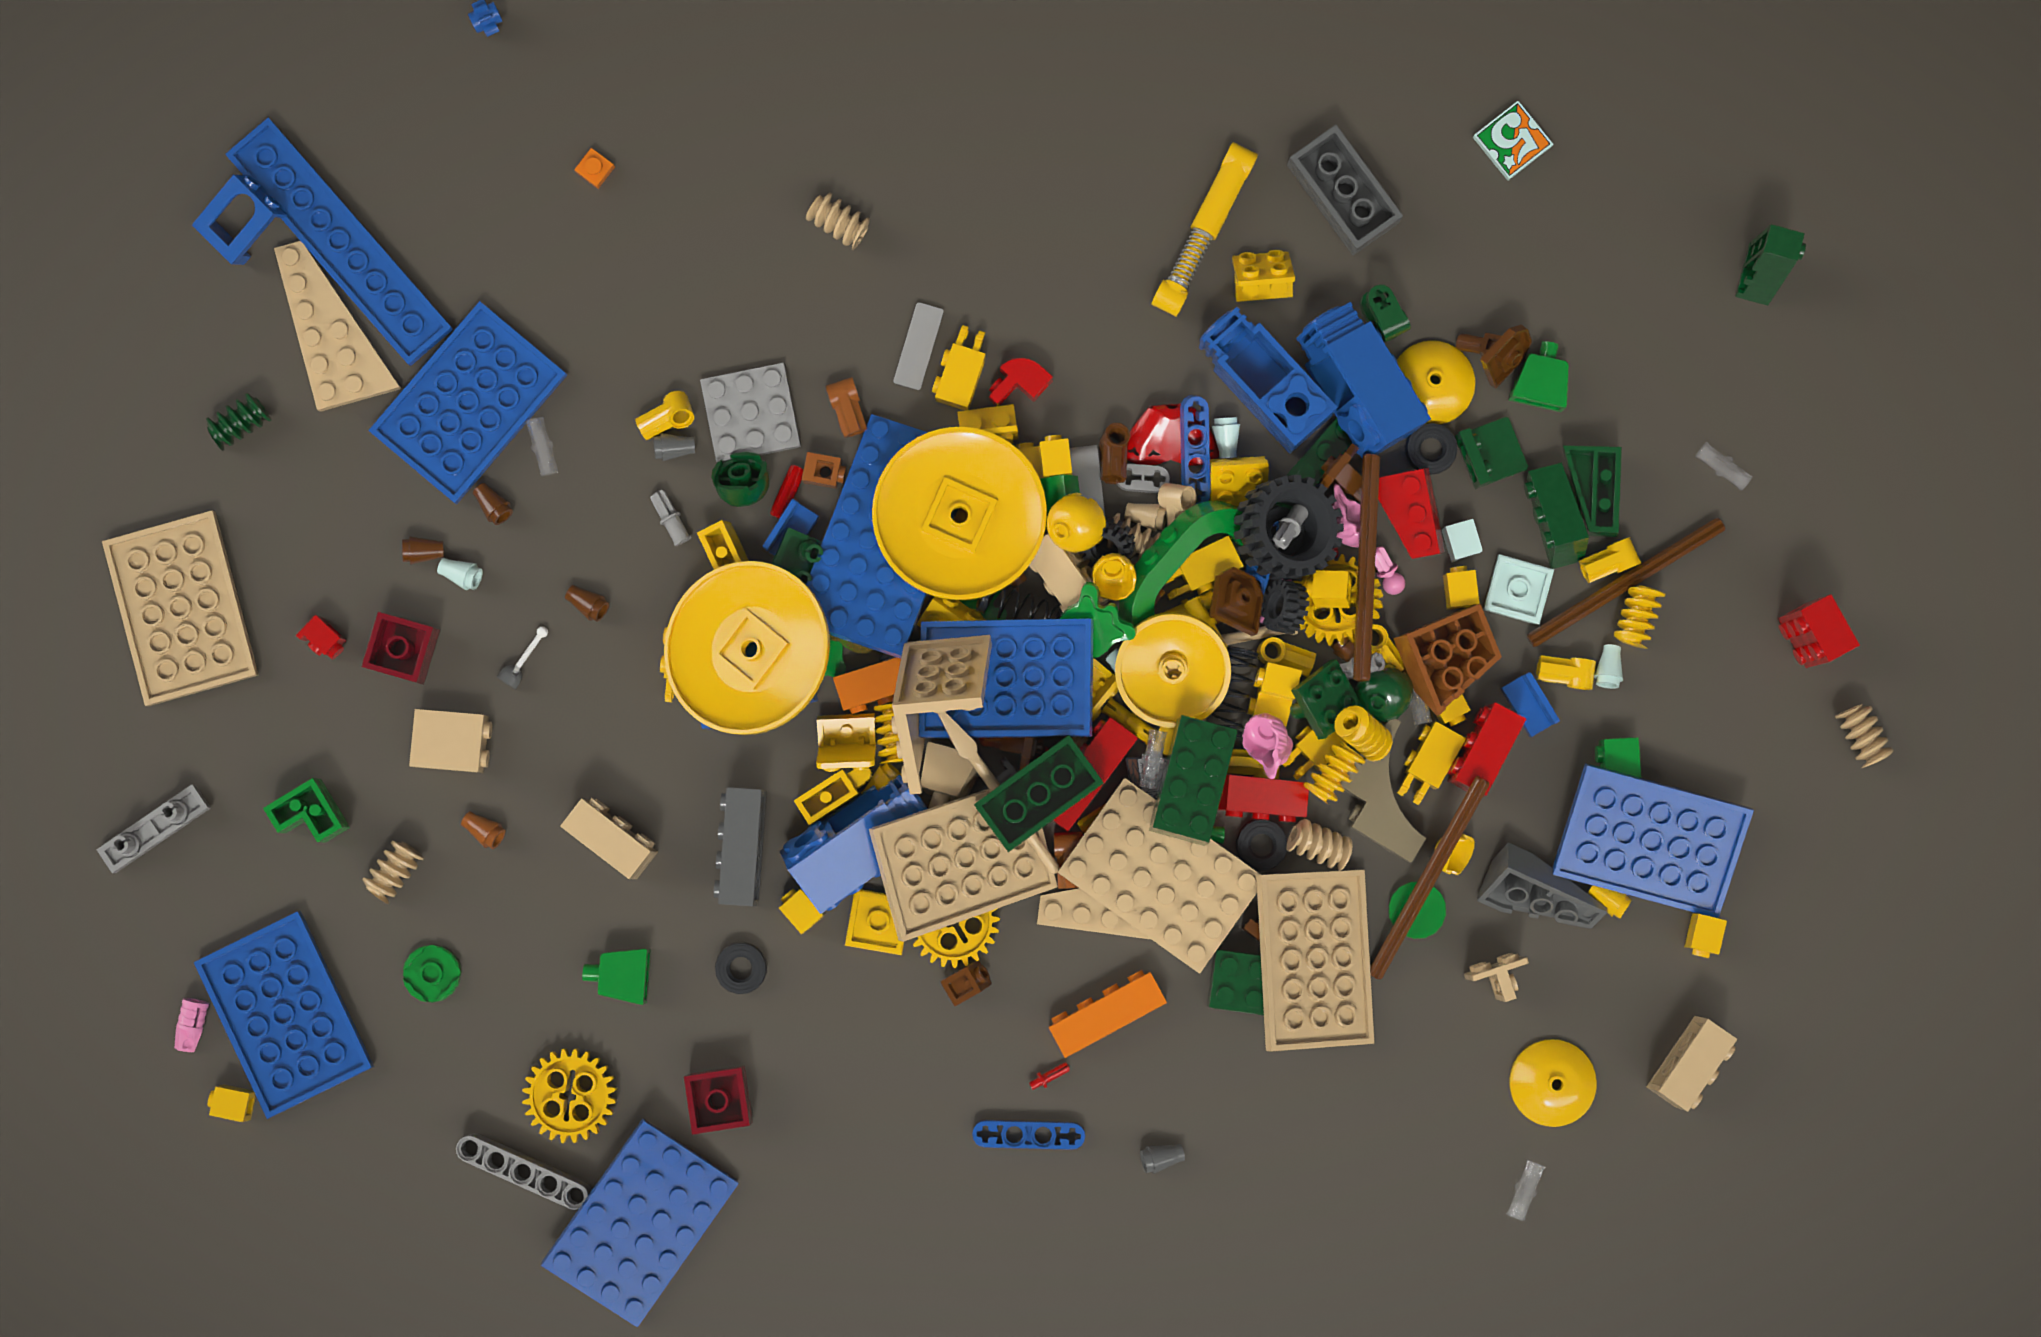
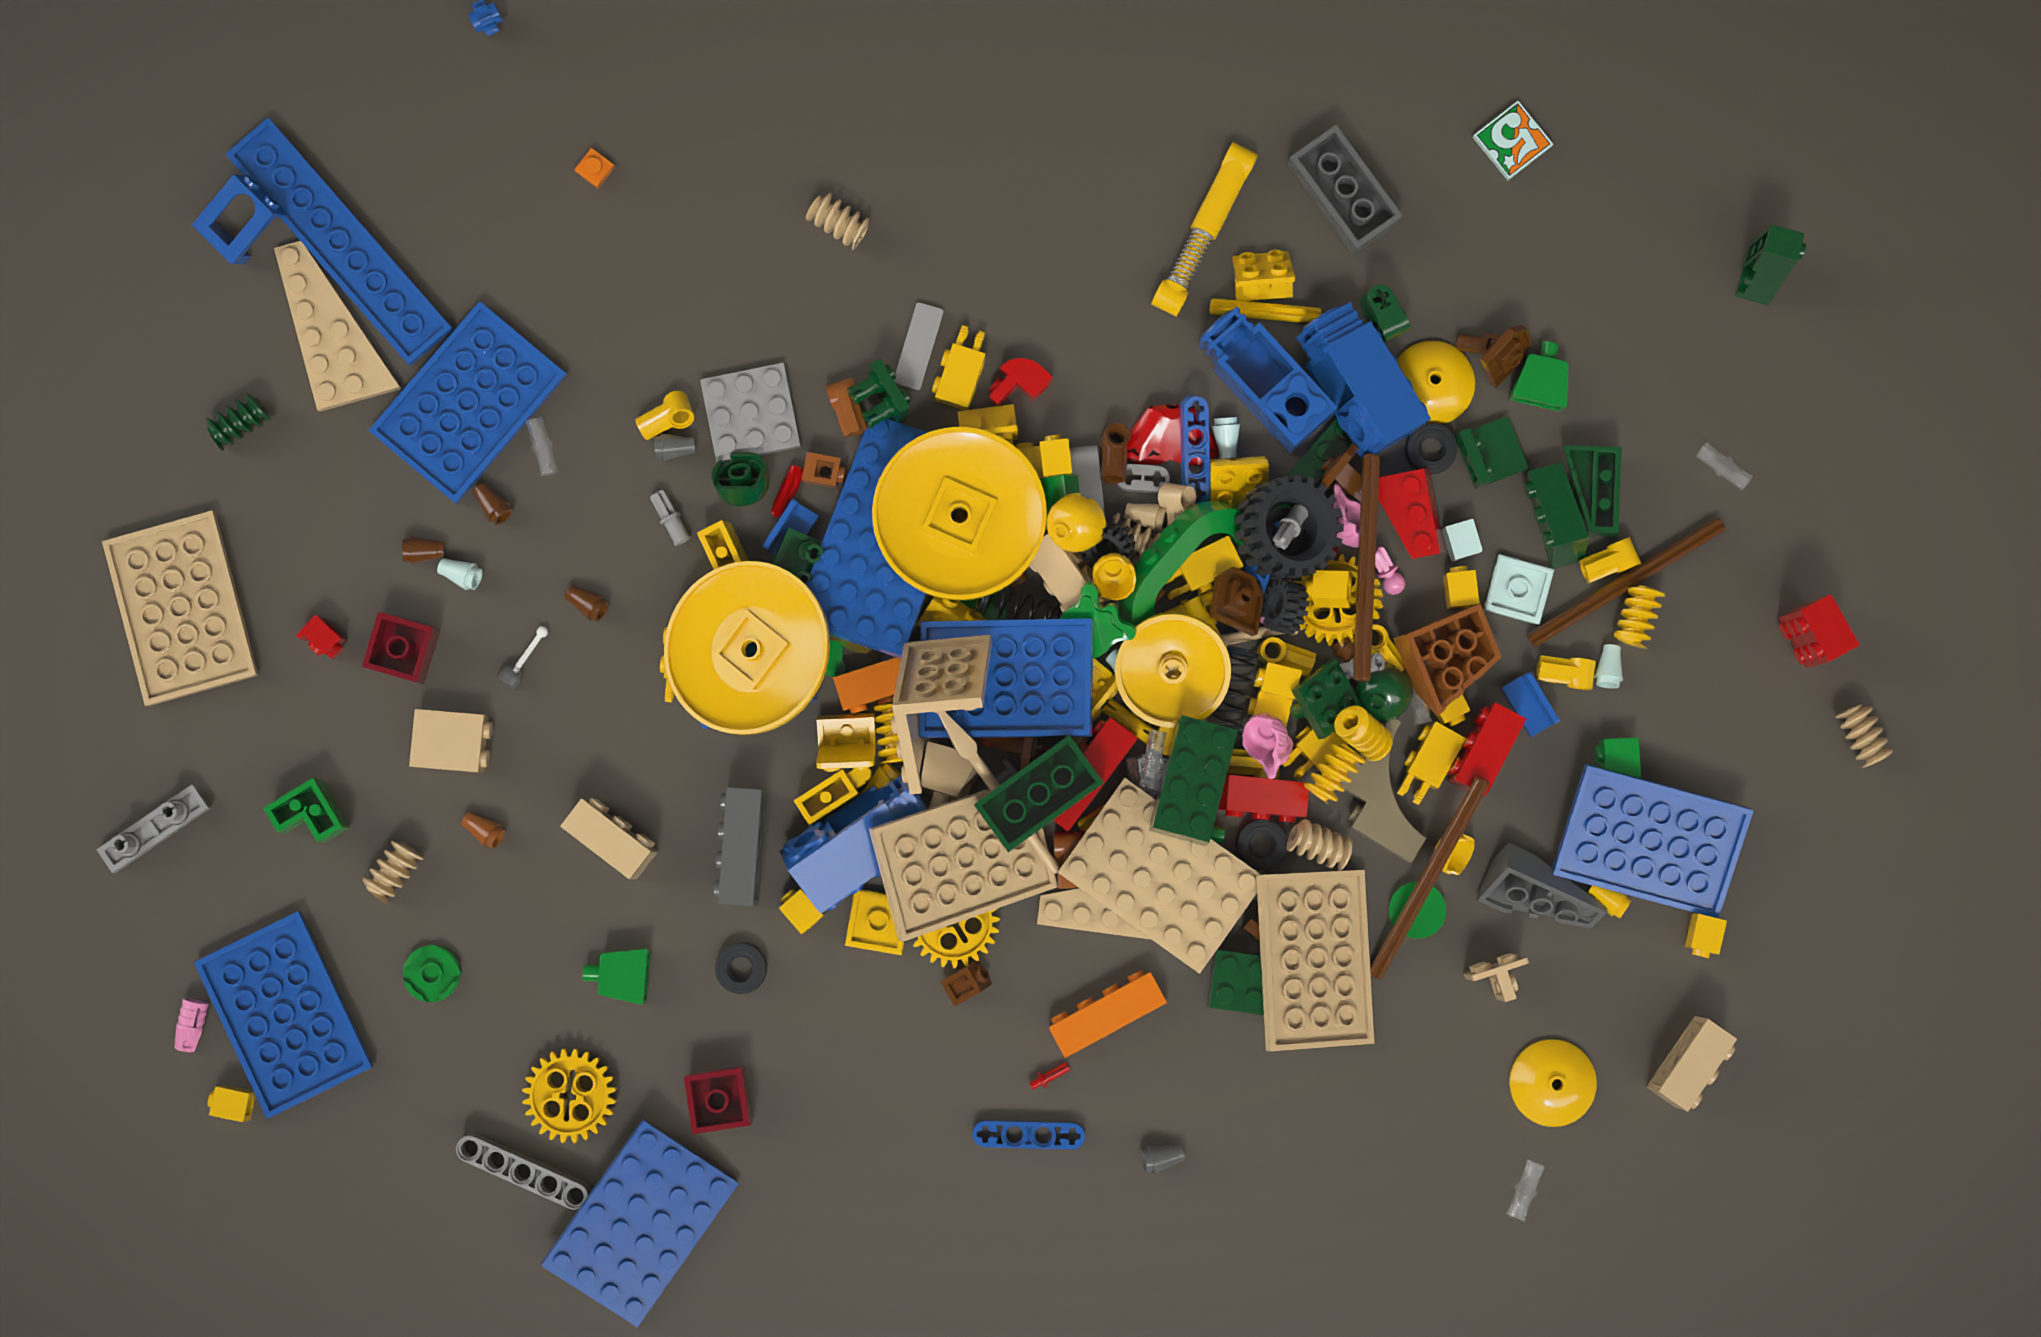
none -> dark green plate [847,359,911,429]
none -> yellow axle [1209,298,1322,323]

